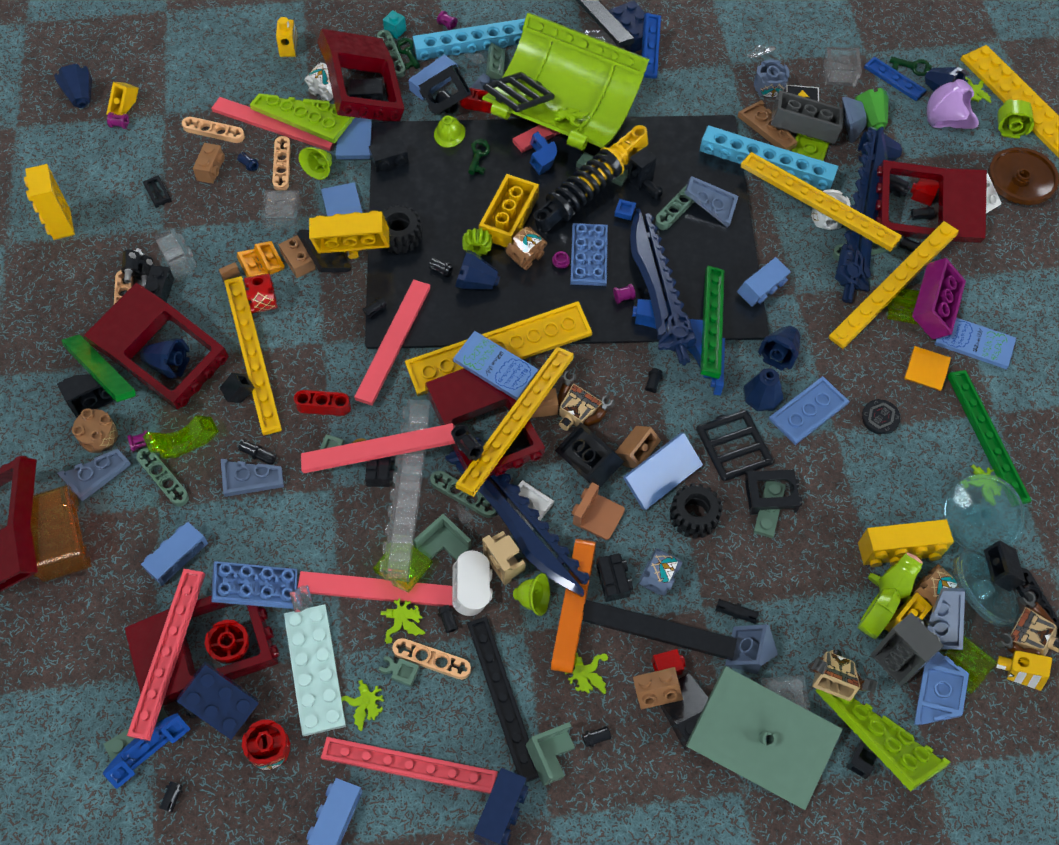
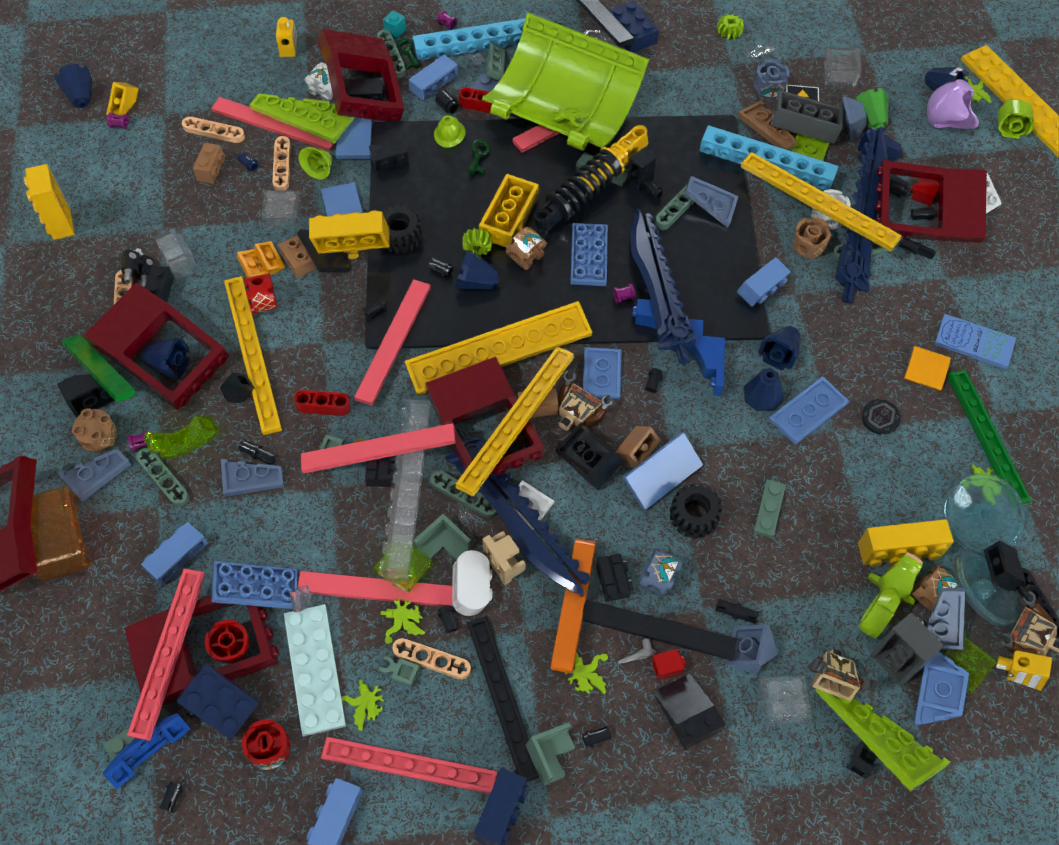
black tile [143,175,172,208] -> none
medium nougat tile [219,262,241,282] -> none
black panel [418,64,472,115] -> none
black piece [451,425,484,461] -> none
medium blue tile [453,331,539,400] -> none
black bar [483,72,555,112] -> none
lime hat [513,573,550,616] -> none
blue brick [529,132,557,175] -> none
magenta plate [552,251,570,268] -> none
nougat bracket [572,483,625,540] -> none
blue plate [614,199,636,221] -> none
medium nougat brick [633,667,683,710] -> none
blue tile [641,13,661,79] -> none
sand green piece [686,666,842,810] -> none
black bar [696,410,774,481] -> none
green tile [700,266,724,379] -> none
black panel [744,469,802,515] -> none
yellow plate [829,221,959,349] -> none
blue tile [864,57,927,101] -> none
yellow slope [885,592,932,632] -> none
clear neon green slope [887,288,919,325] -> none
dark green piece [889,56,932,76] -> none
magenta brick [912,258,966,340] -> none
reddish brown dish [988,147,1059,205] -> none
none -> medium blue tile [583,347,622,400]
none -> light grey bar [618,639,657,664]
none -> lime gear [717,14,744,40]
none -> medium nougat brick [792,217,831,259]

